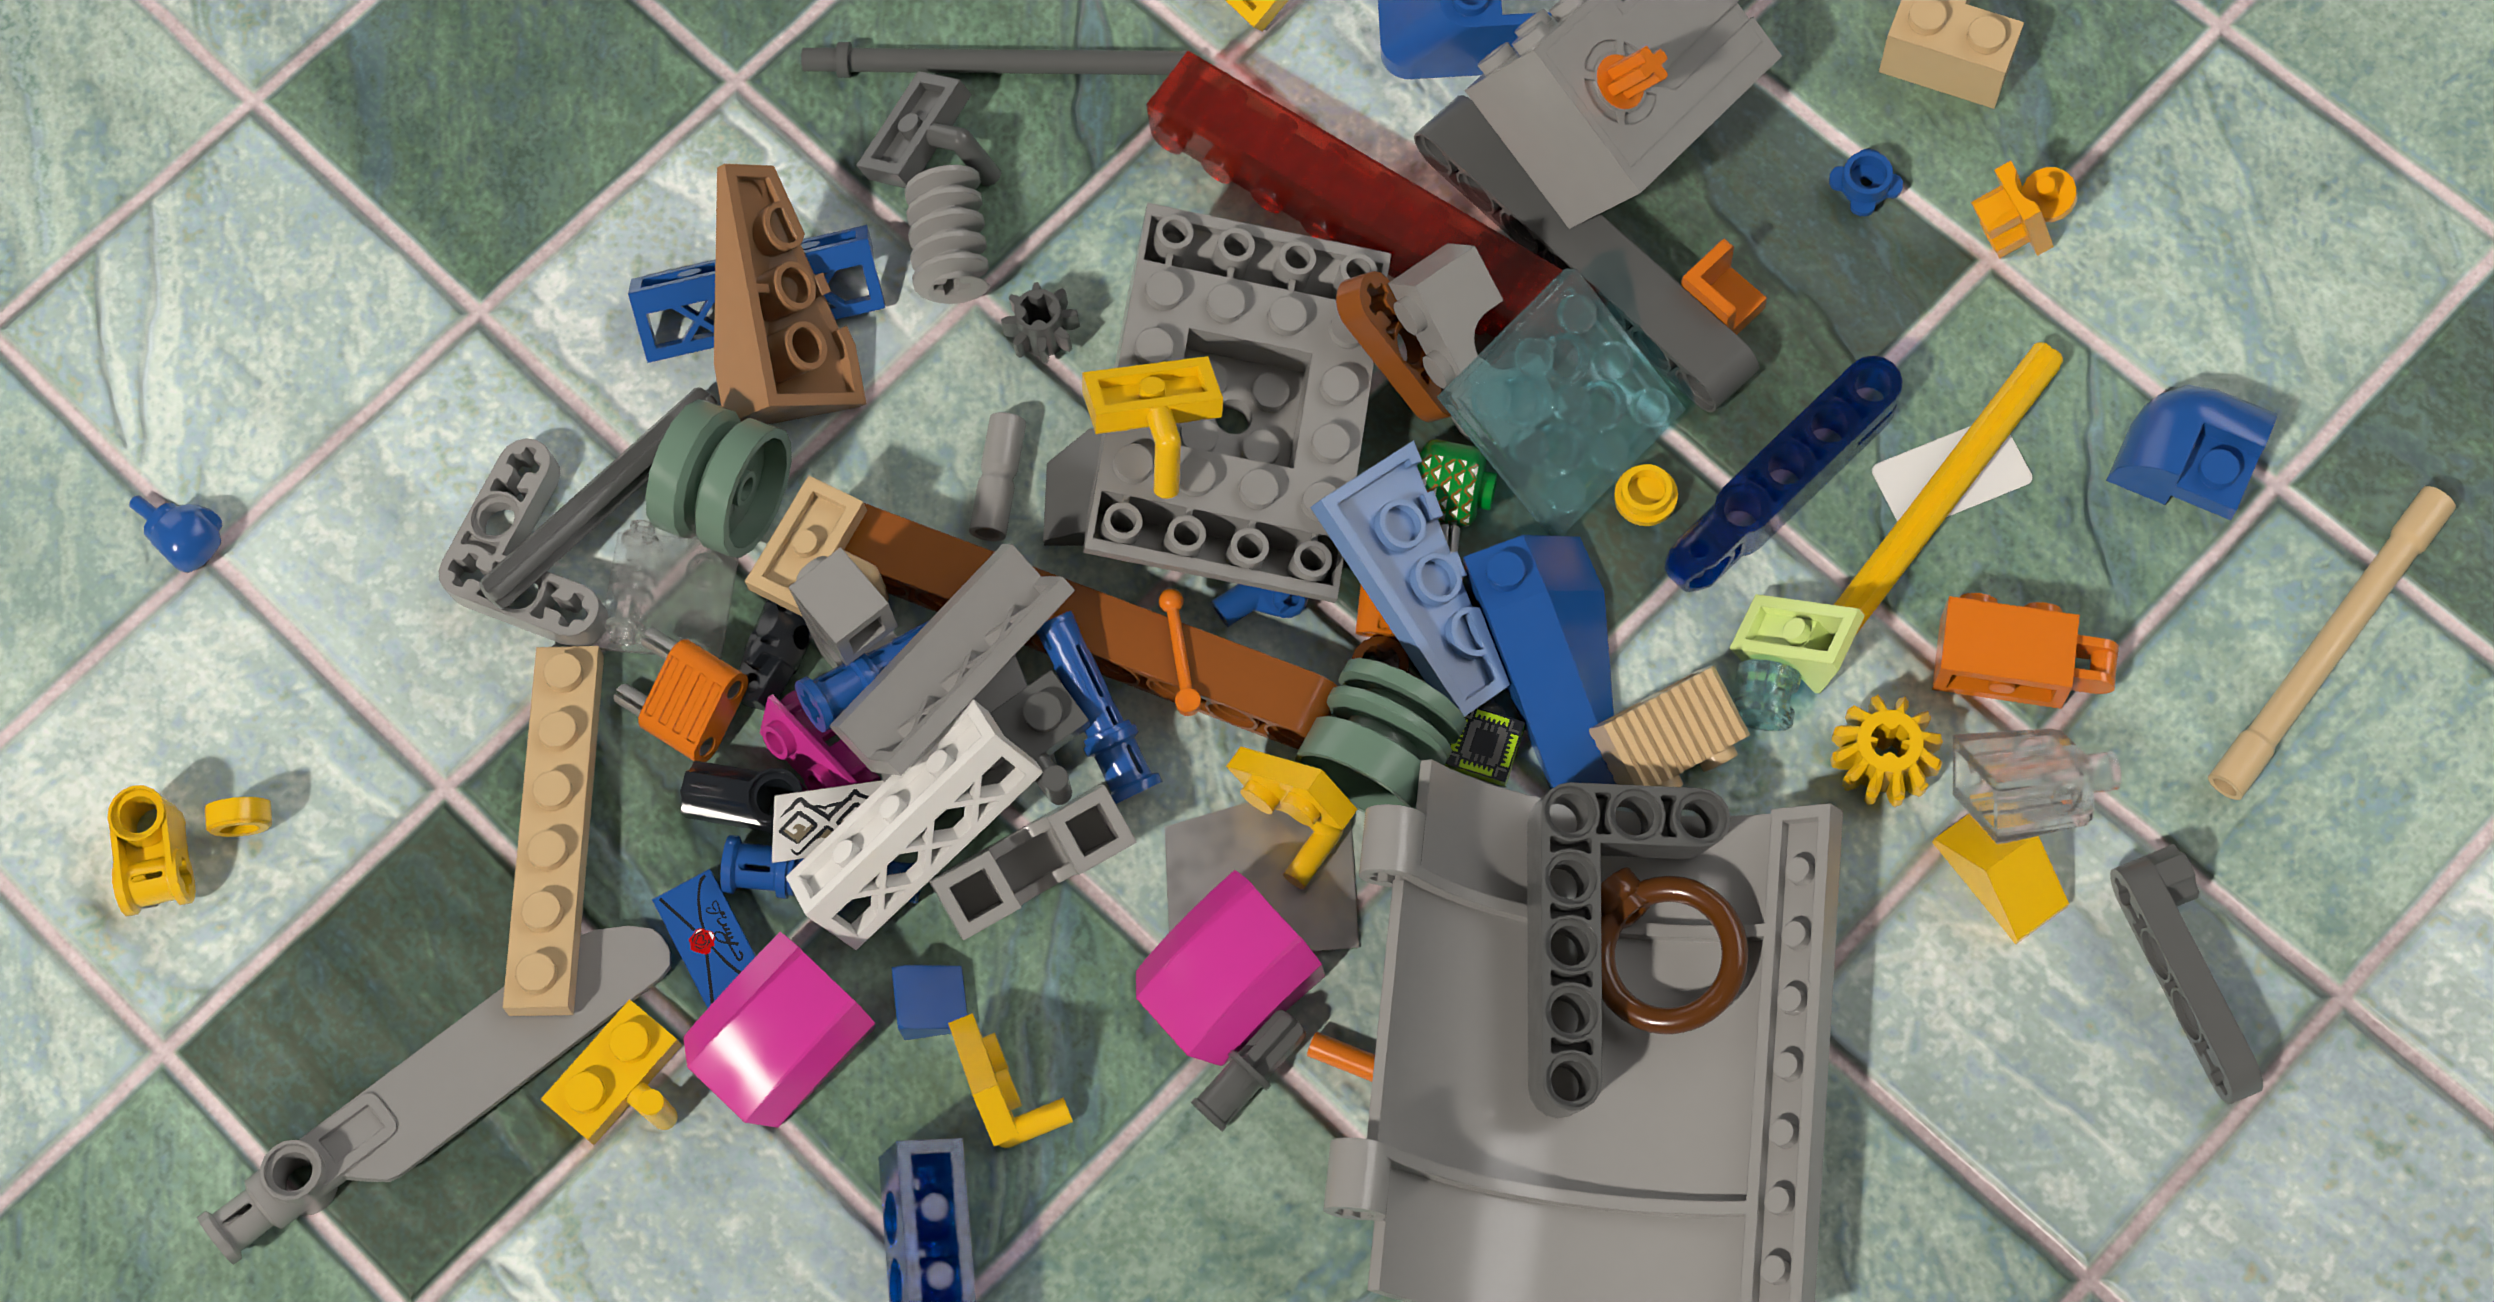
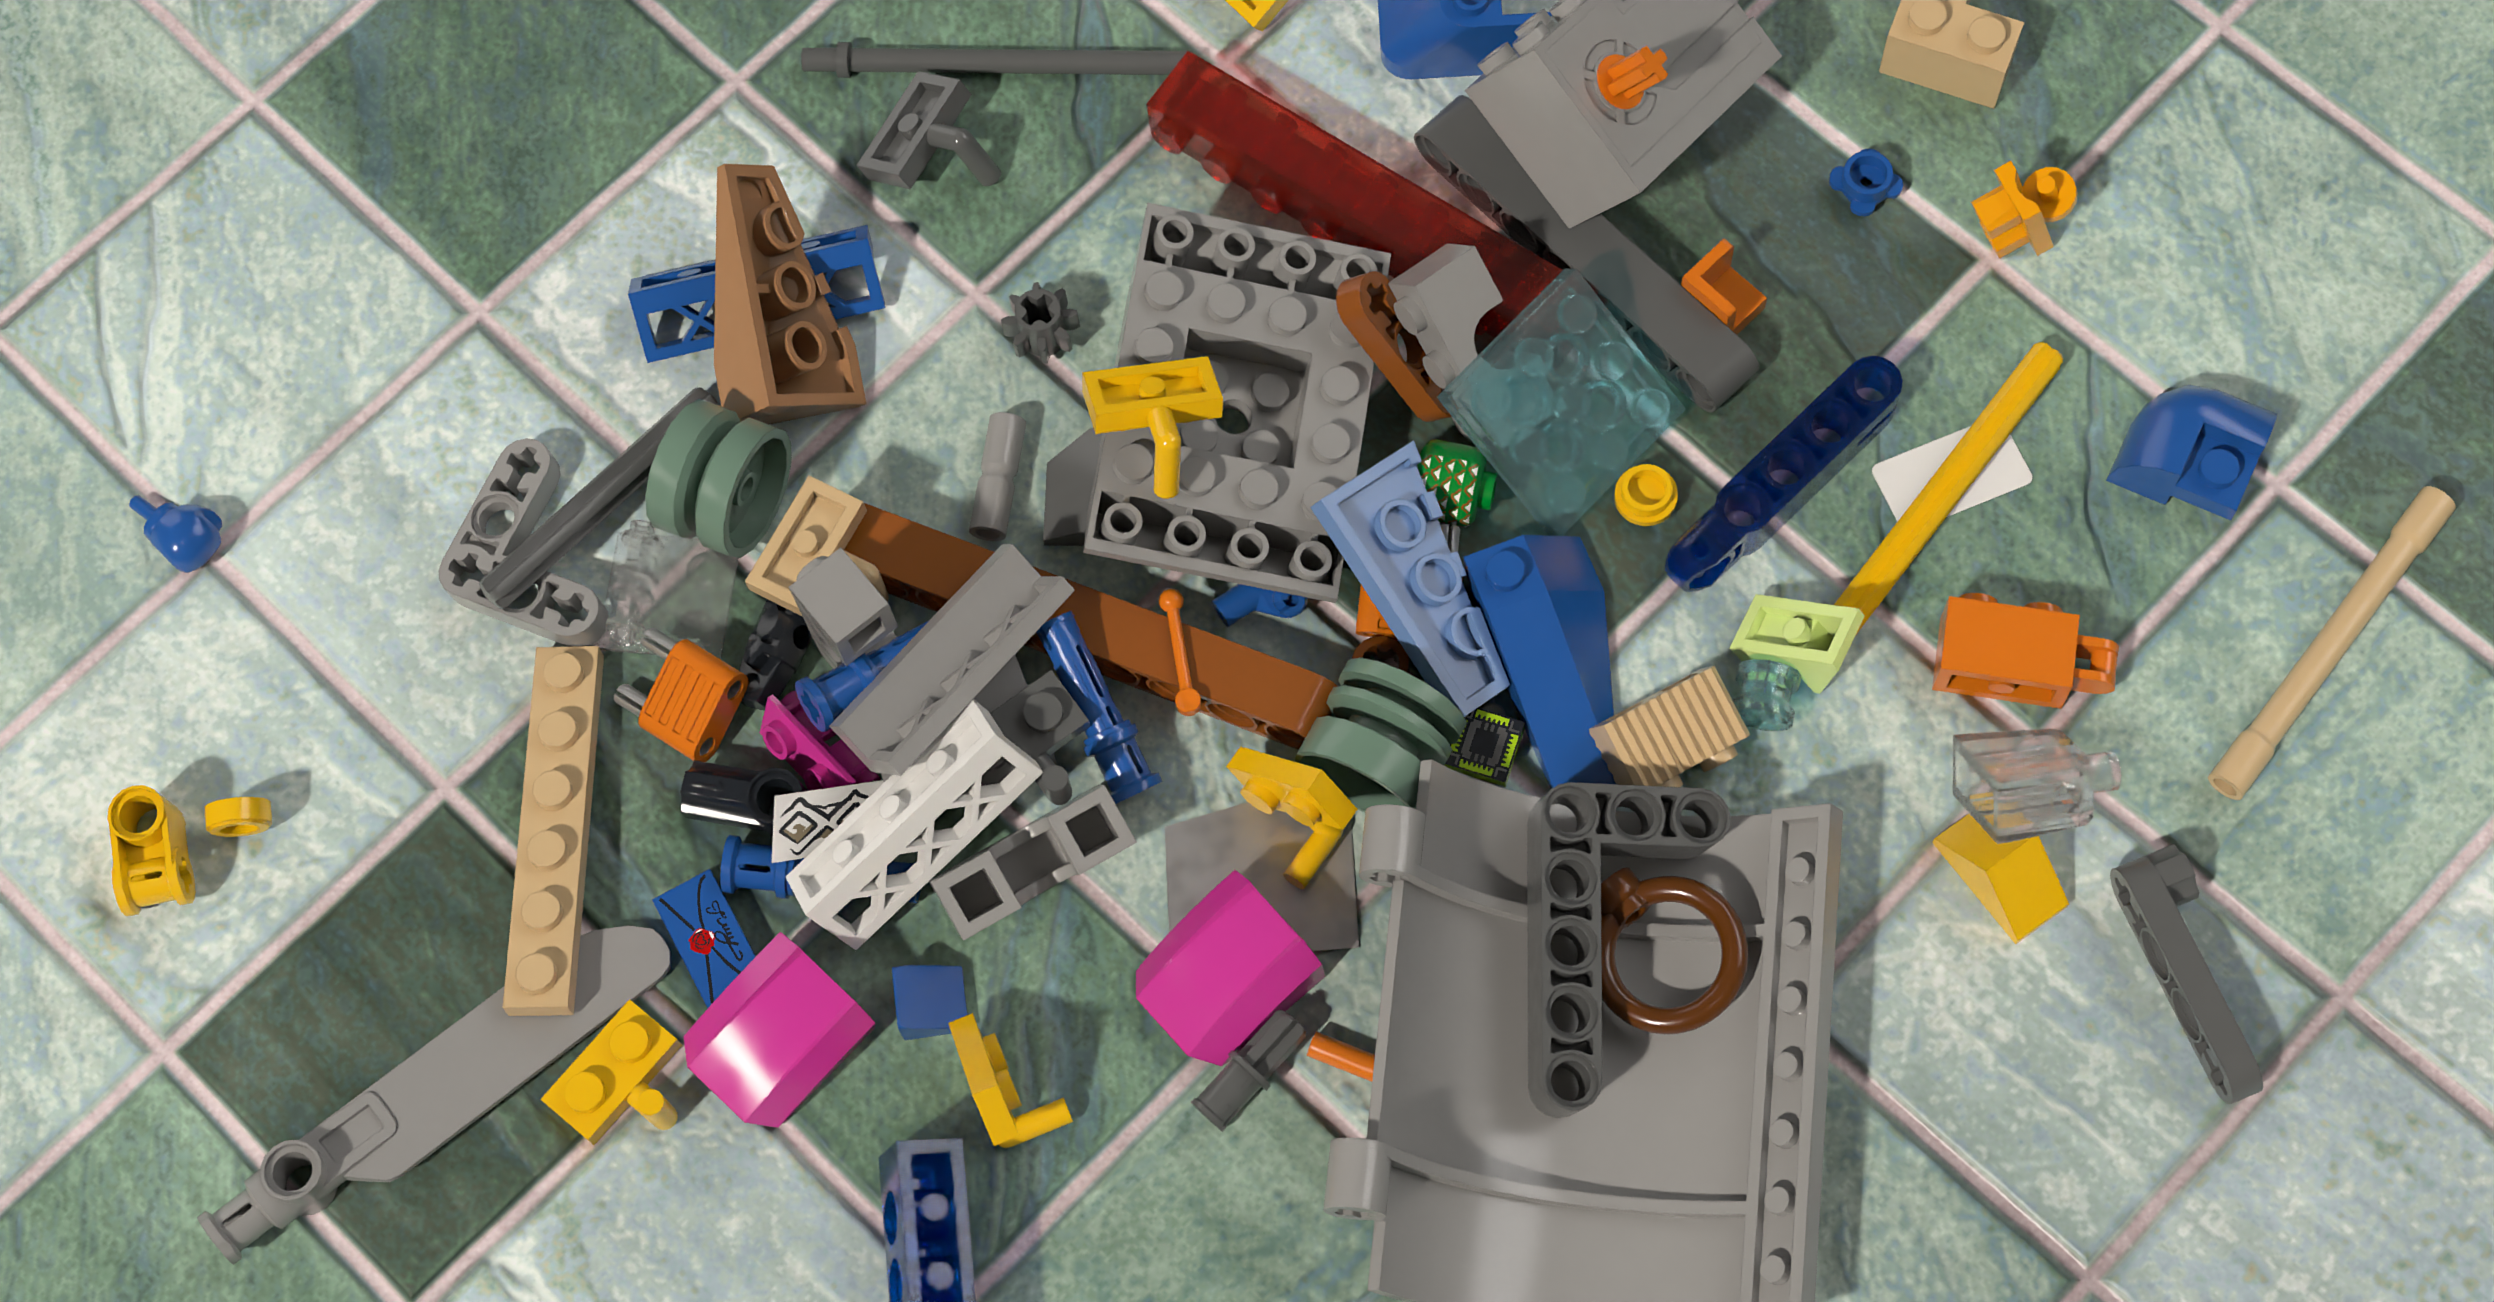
light grey piece [904,165,991,304] -> none
yellow gear [1830,694,1943,808] -> none

